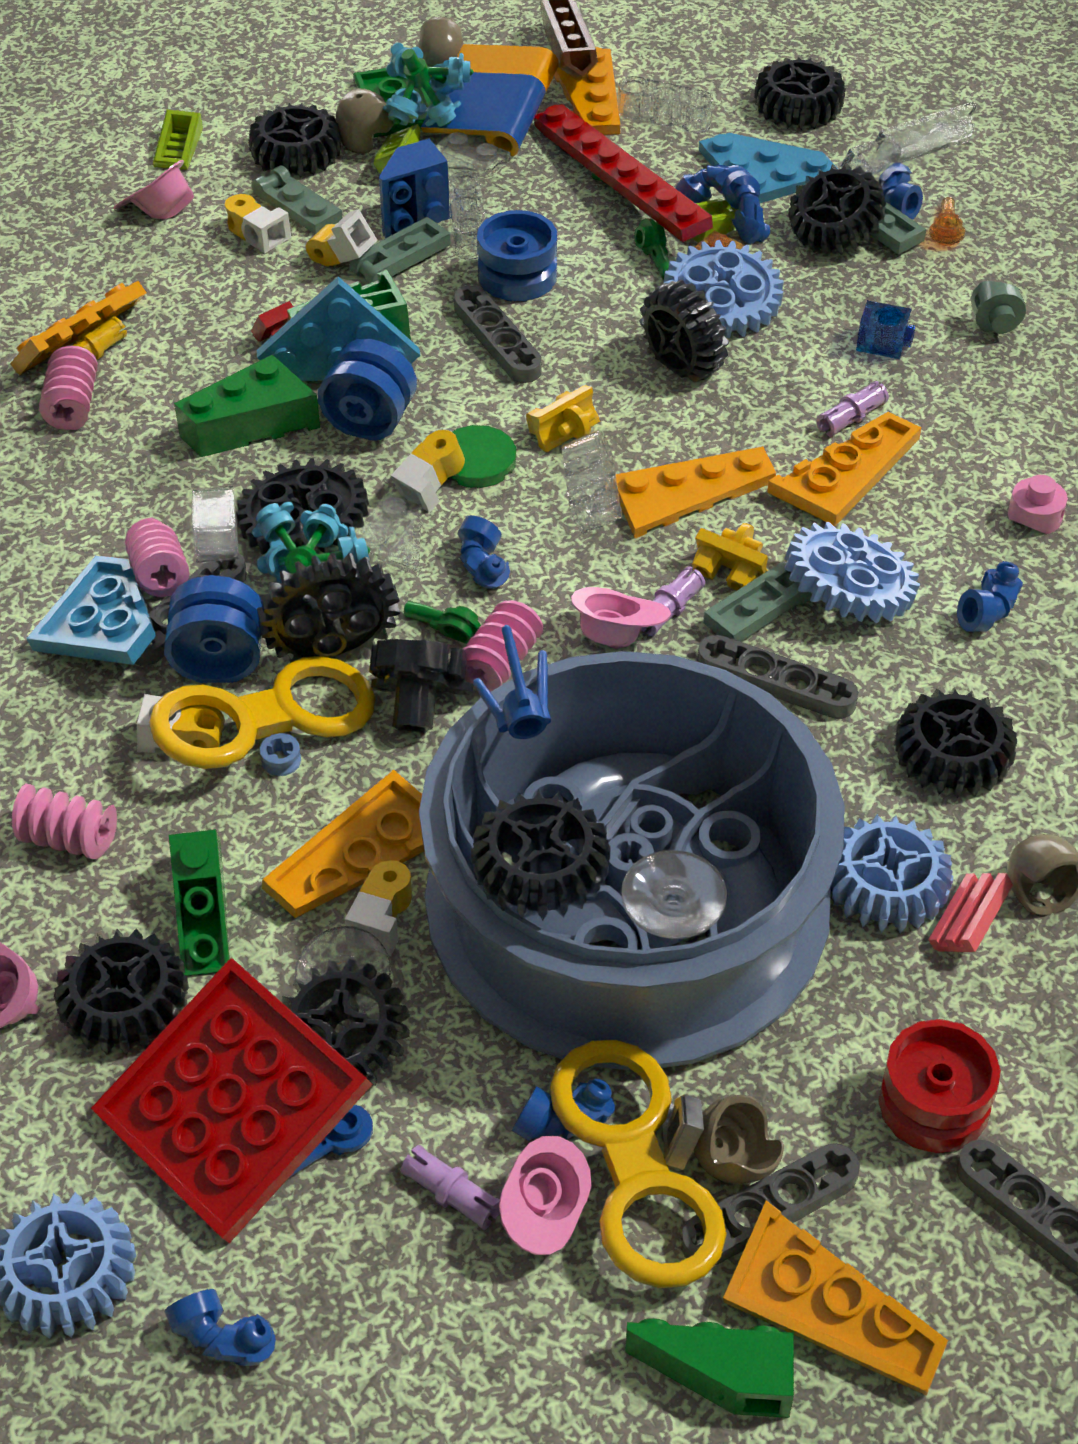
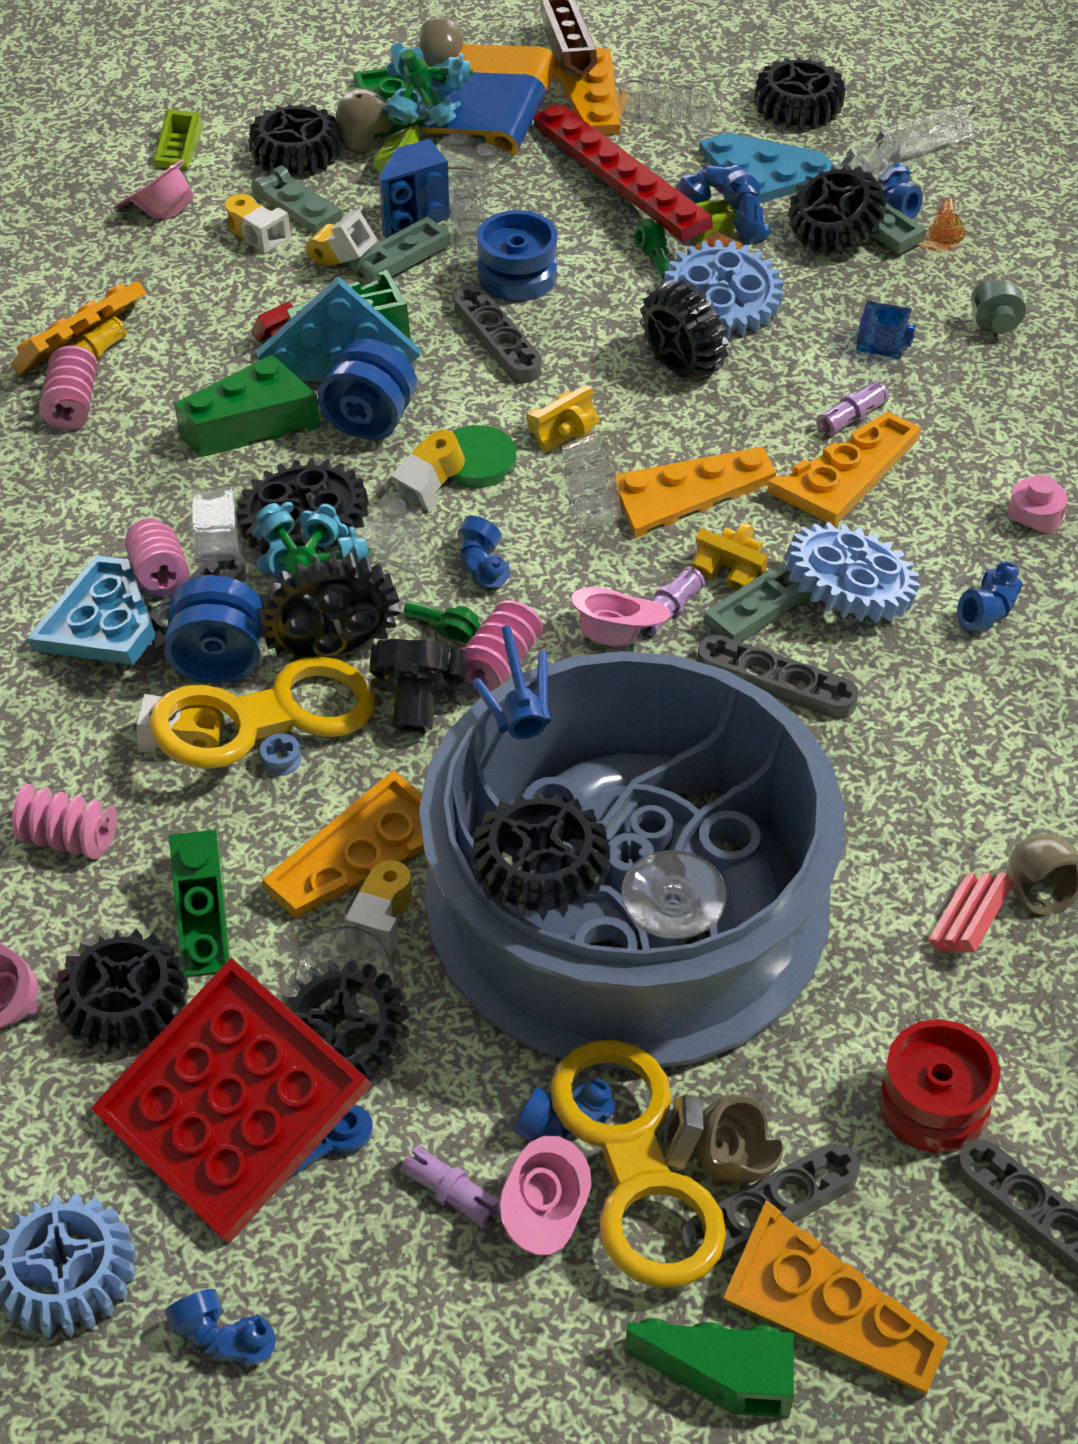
light blue gear [830,814,953,933] -> none
black gear [894,687,1017,798] -> none

